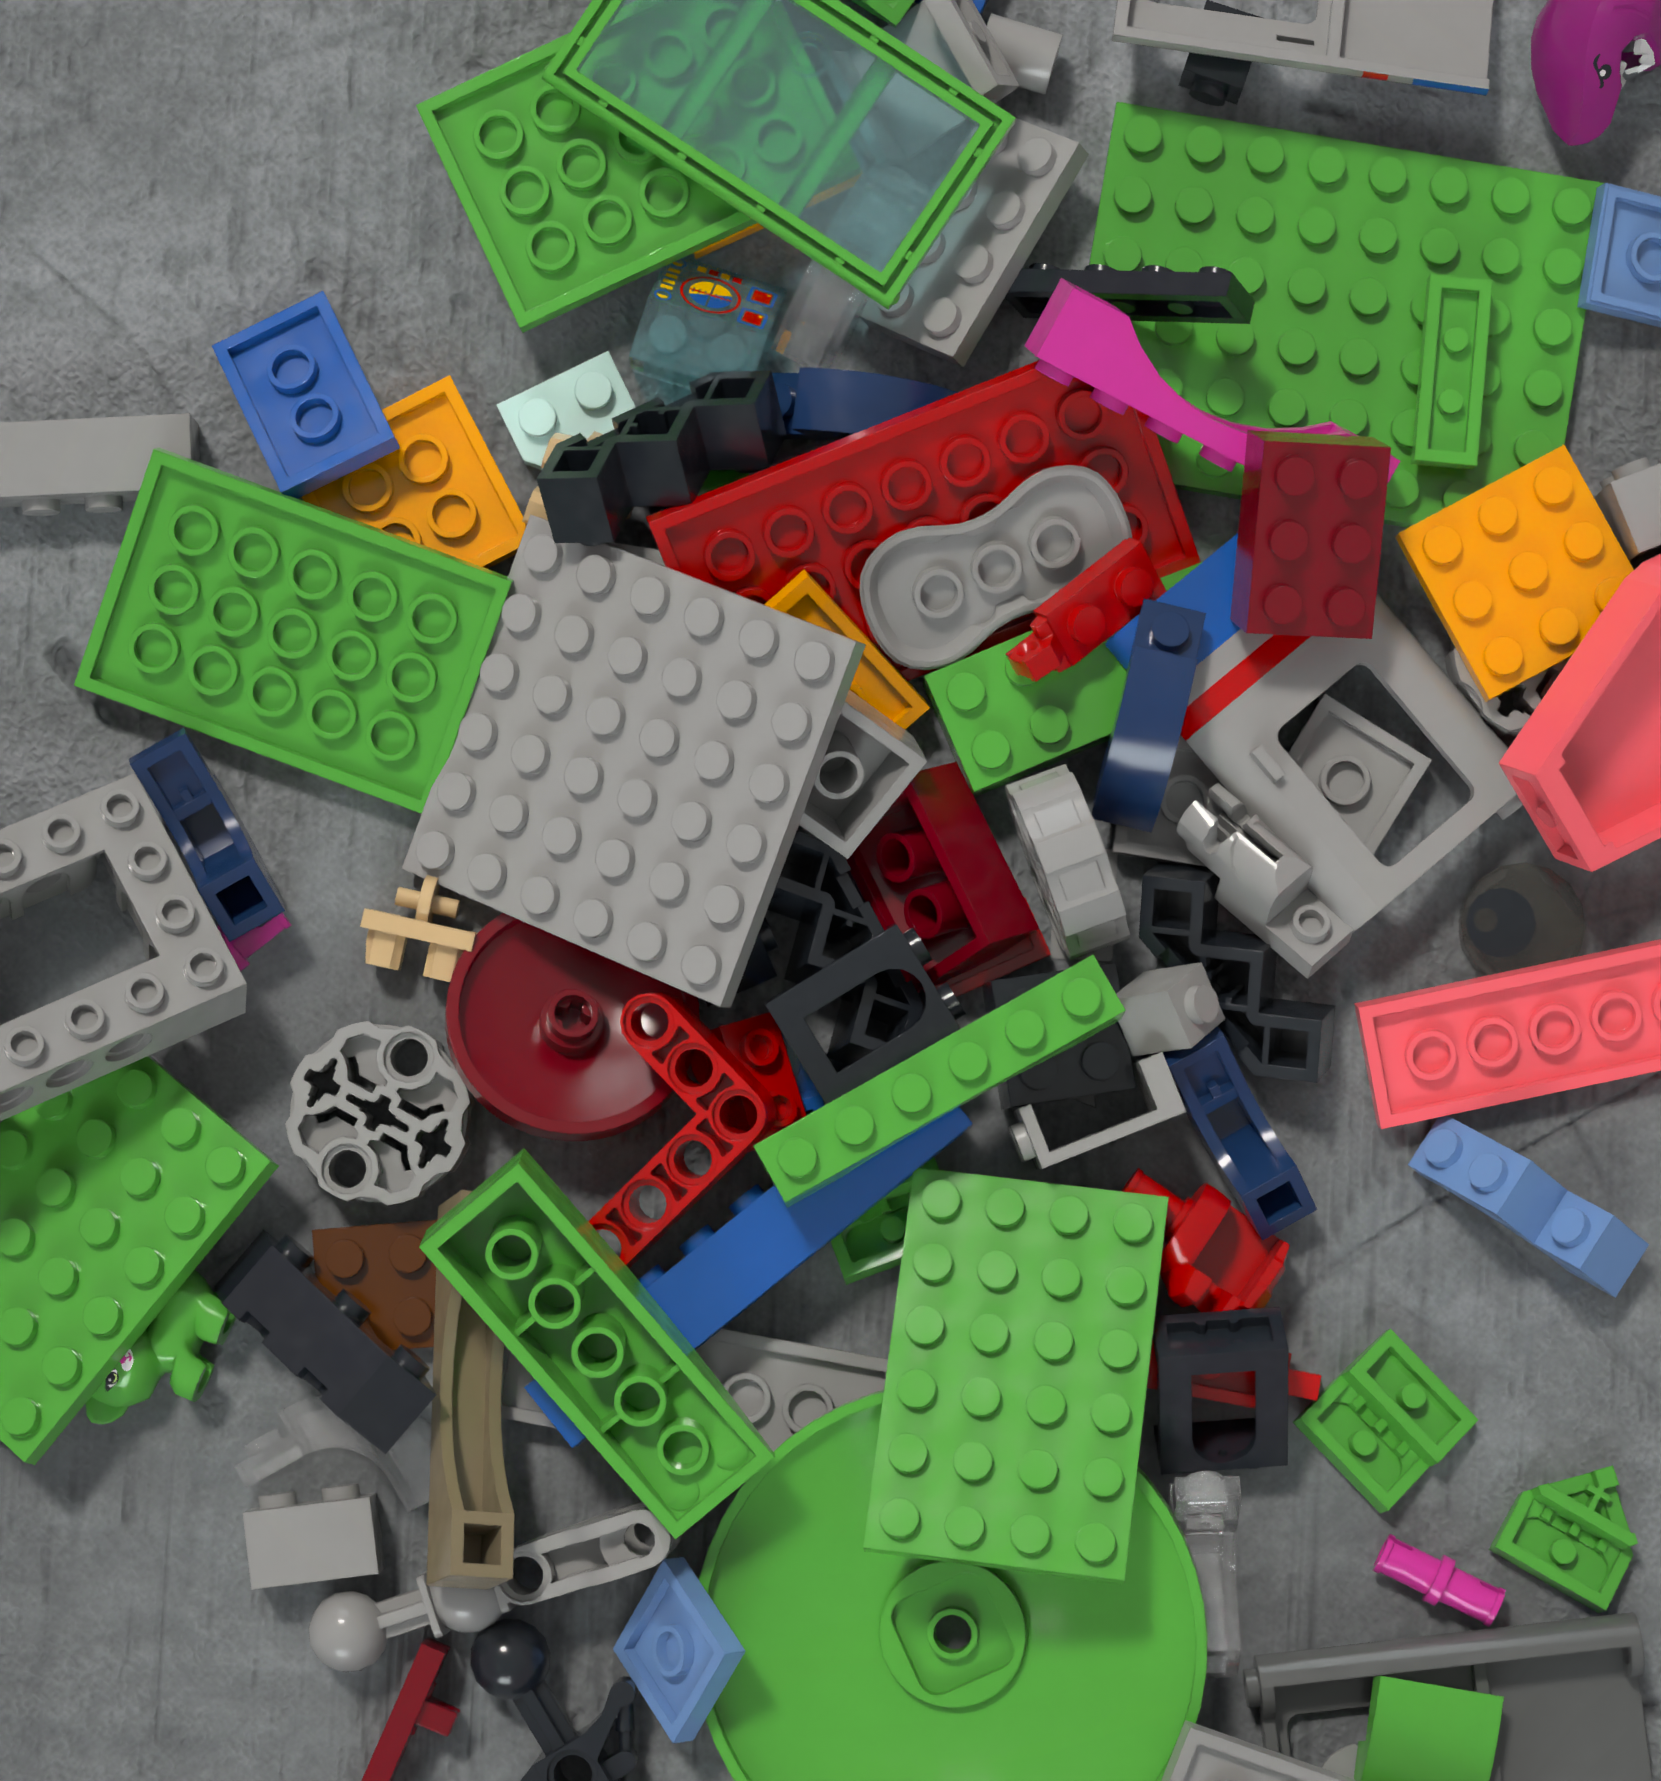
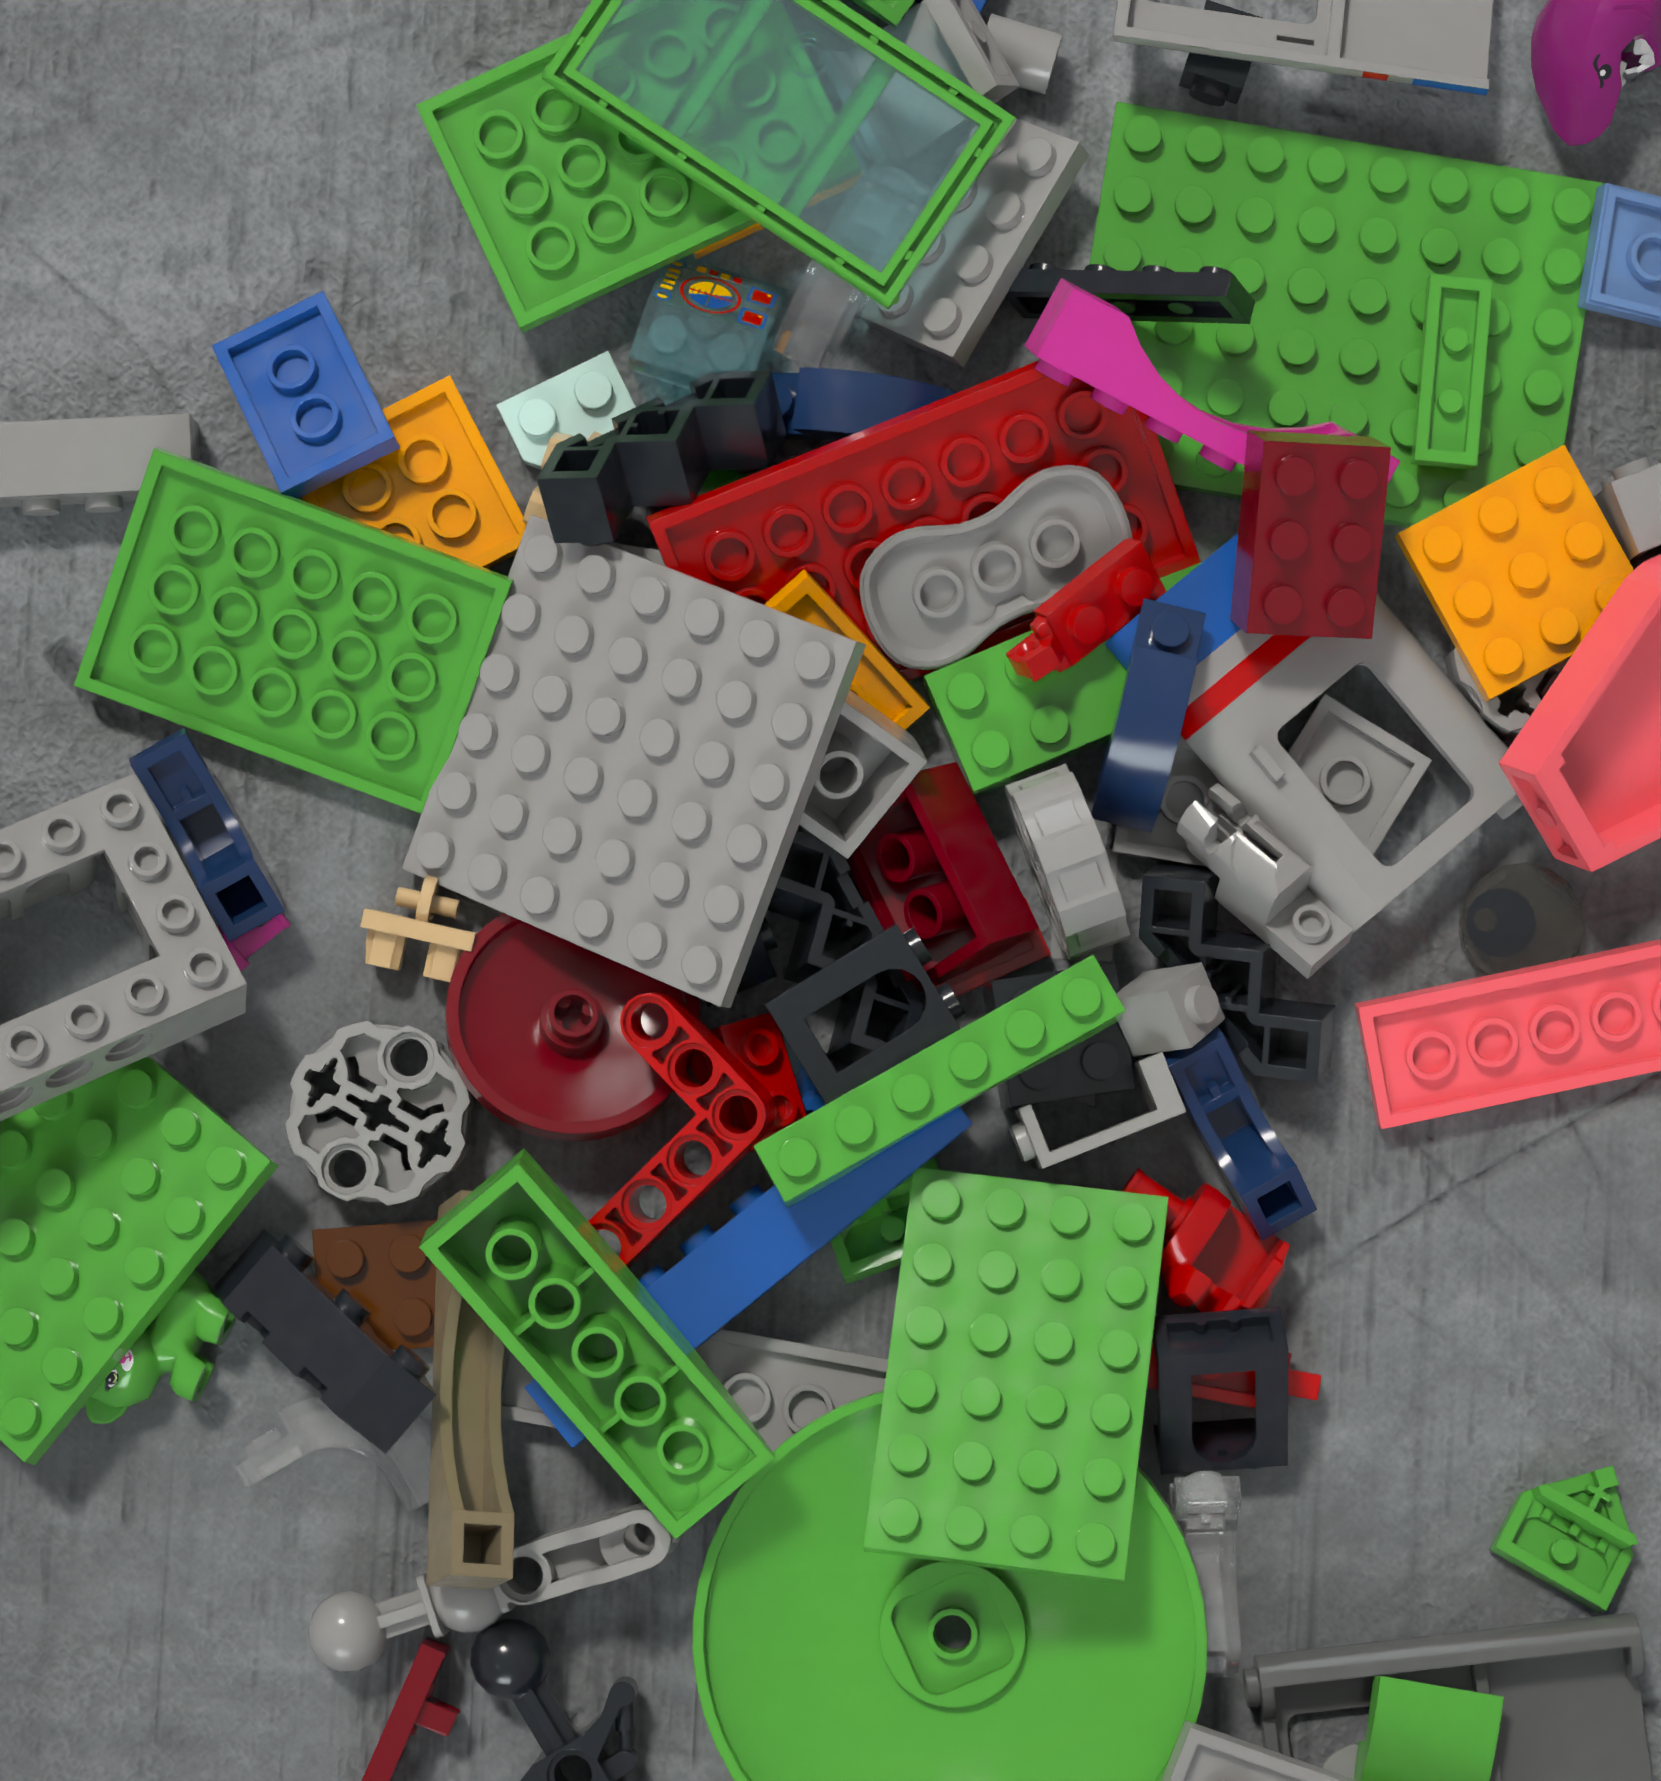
light grey brick [243,1483,385,1590] -> none
medium blue plate [613,1557,746,1743] -> none
bright green slope [1292,1328,1478,1514] -> none
dark pink pin [1372,1534,1506,1627] -> none
medium blue arch [1408,1116,1649,1298] -> none

